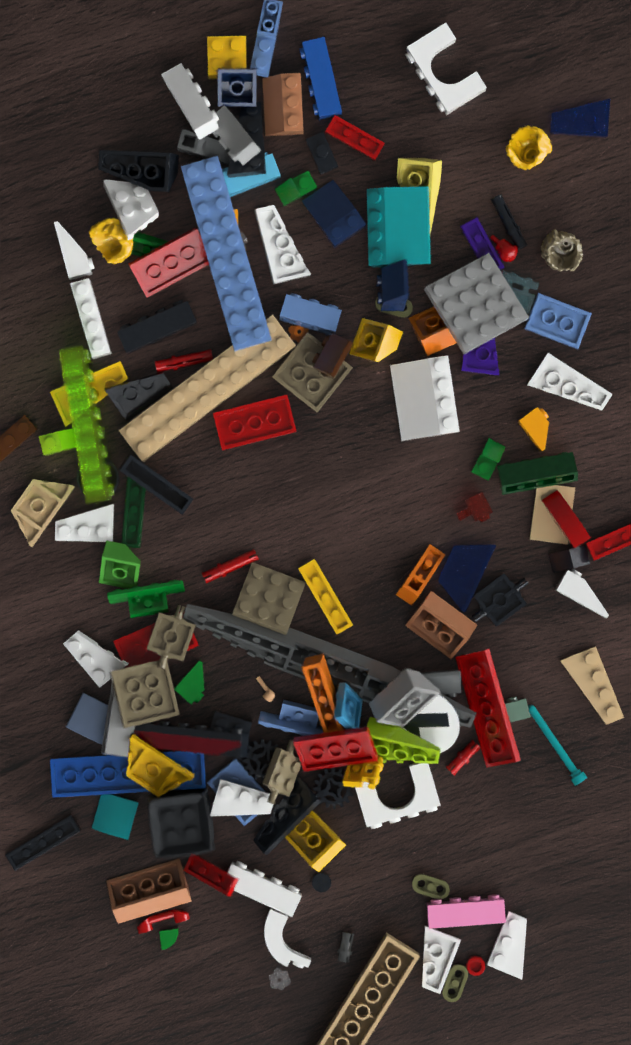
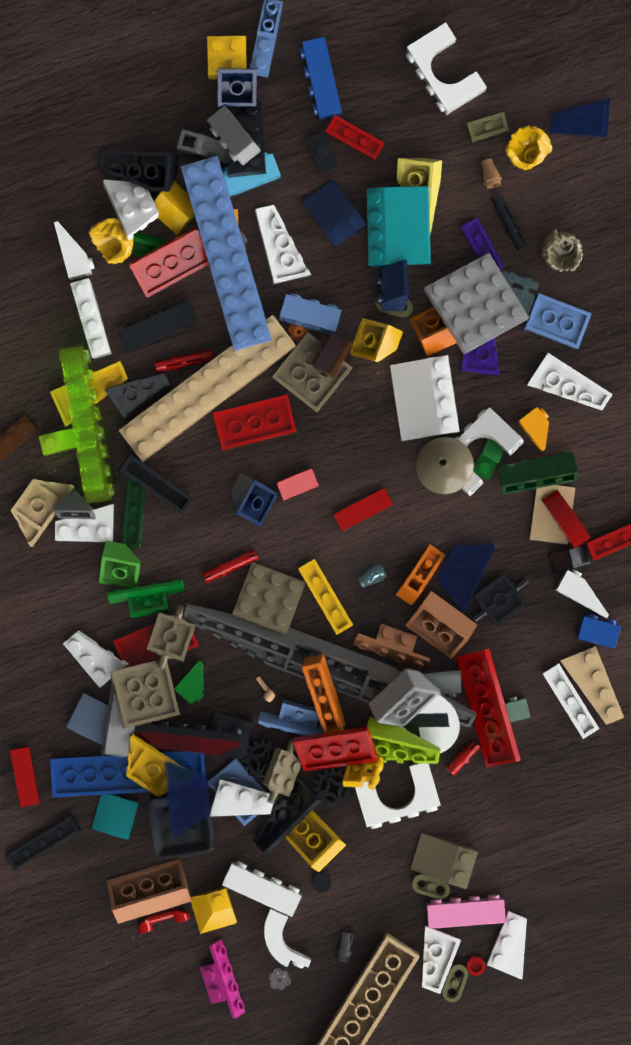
green tile [159,928,179,950] -> none
white brick [161,63,219,140] -> none
red plate [183,854,239,896] -> none
nougat slope [262,73,303,136] -> none
green slope [275,171,317,206] -> none
dark azure plate [334,682,363,730] -> none
clear red brick [456,492,493,523] -> none
red piece [490,235,518,262] -> none
teal piece [528,705,587,786] -> none
none -> red tile [10,747,40,807]
none -> dark grey slope [54,490,96,519]
none -> yellow slope [154,181,195,235]
none -> clear blue wing [165,761,210,837]
none -> yellow slope [191,886,237,934]
none -> dark pink bracket [200,940,245,1019]
none -> dark blue slope [231,473,279,527]
none -> slope [277,468,319,500]
none -> red tile [333,488,393,531]
none -> nougat bracket [354,624,430,670]
none -> clear light blue cone [358,564,388,588]
none -> dark tan slope [410,833,478,889]
none -> dark tan dish [416,437,474,494]
none -> white arch [440,407,524,496]
none -> olive plate [466,112,509,142]
none -> medium nougat cone [481,159,502,189]
none -> white plate [542,663,599,739]
none -> blue brick [576,614,621,649]

